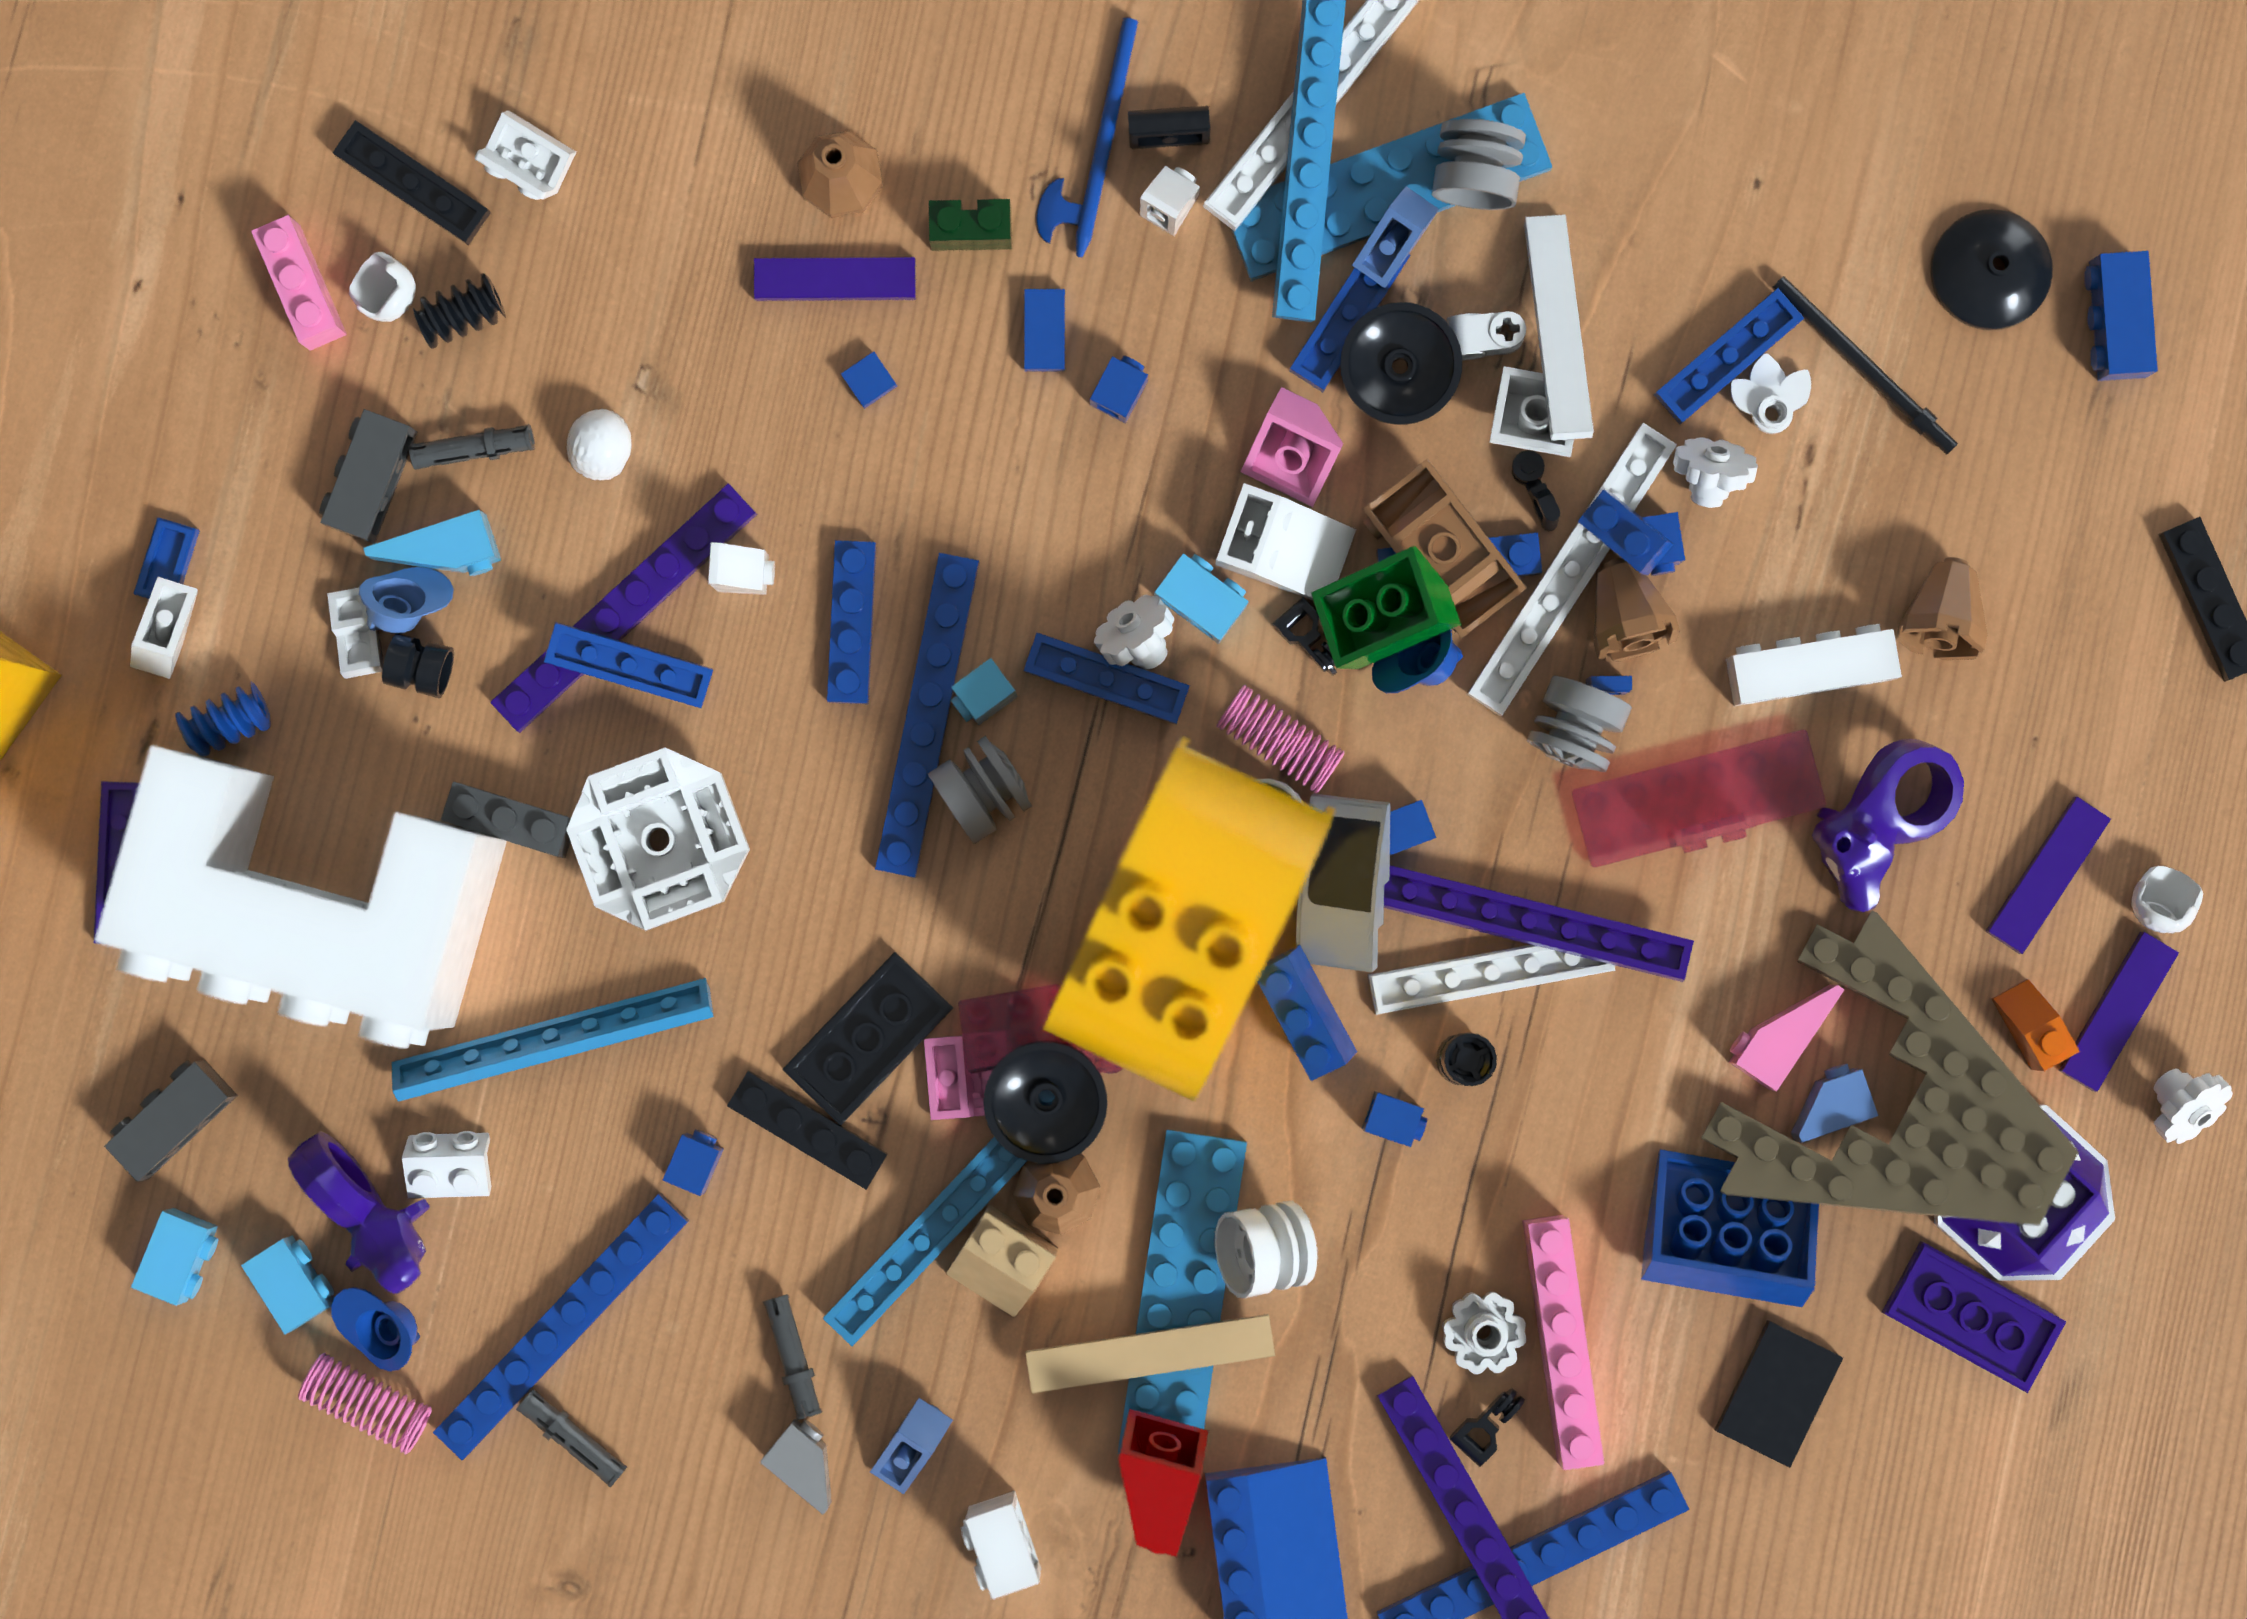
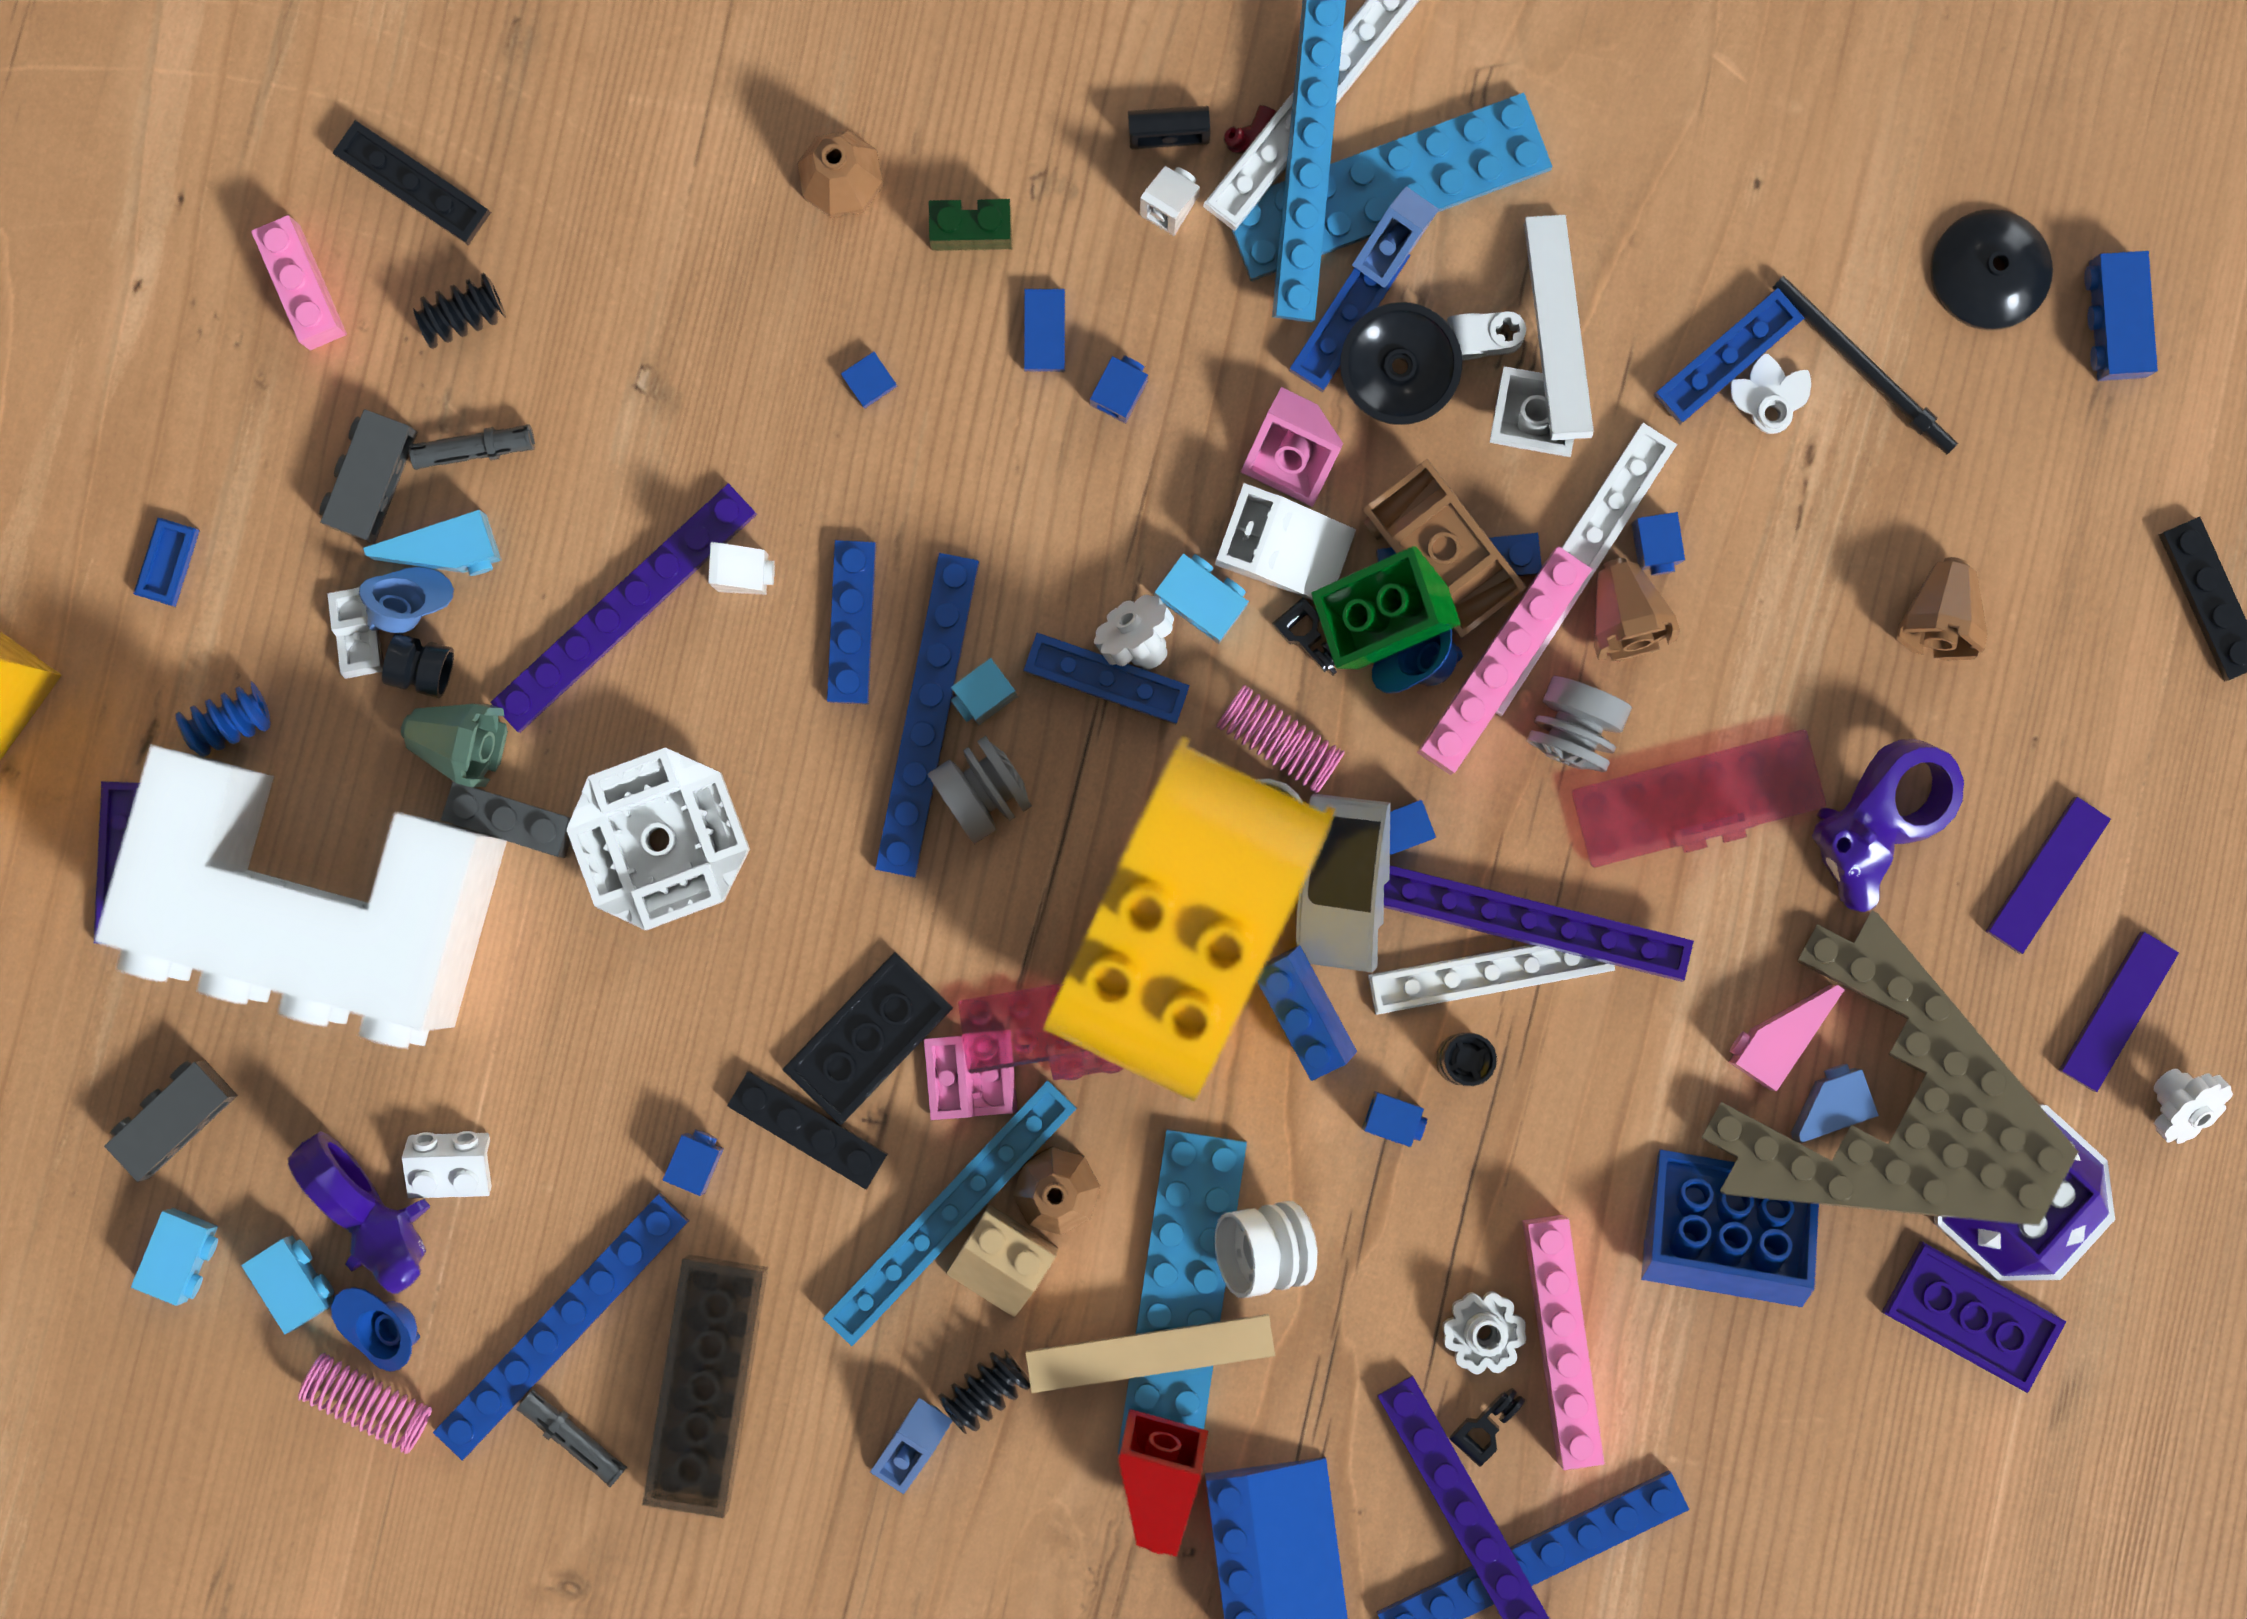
white slope [130,577,198,679] -> none
white hair [349,252,416,322] -> none
dark azure plate [391,978,714,1102] -> none
white bracket [474,110,576,200] -> none
blue plate [544,622,713,709] -> none
white hair [567,409,631,480] -> none
dark purple tile [754,257,916,301] -> none
light grey slope [760,1419,832,1515] -> none
dark grey pin [763,1294,822,1420] -> none
white brick [961,1491,1041,1599] -> none
black dish [984,1040,1107,1164] -> none
blue piece [1036,18,1138,258] -> none
light grey wheel [1431,119,1526,210] -> none
black piece [1511,450,1560,531] -> none
blue brick [1578,489,1674,575] -> none
blue tile [1586,676,1632,695] -> none
white plant [1673,437,1758,508] -> none
black tile [1714,1320,1843,1468] -> none
white brick [1726,624,1902,706] -> none
orange slope [1992,979,2080,1071] -> none
white hair [2131,866,2203,934] -> none
none -> sand green cone [401,704,508,787]
none -> clear smoke brick [642,1255,769,1518]
none -> black piece [938,1349,1031,1434]
none -> dark red arm [1224,105,1277,154]
none -> bright pink brick [1417,546,1592,775]

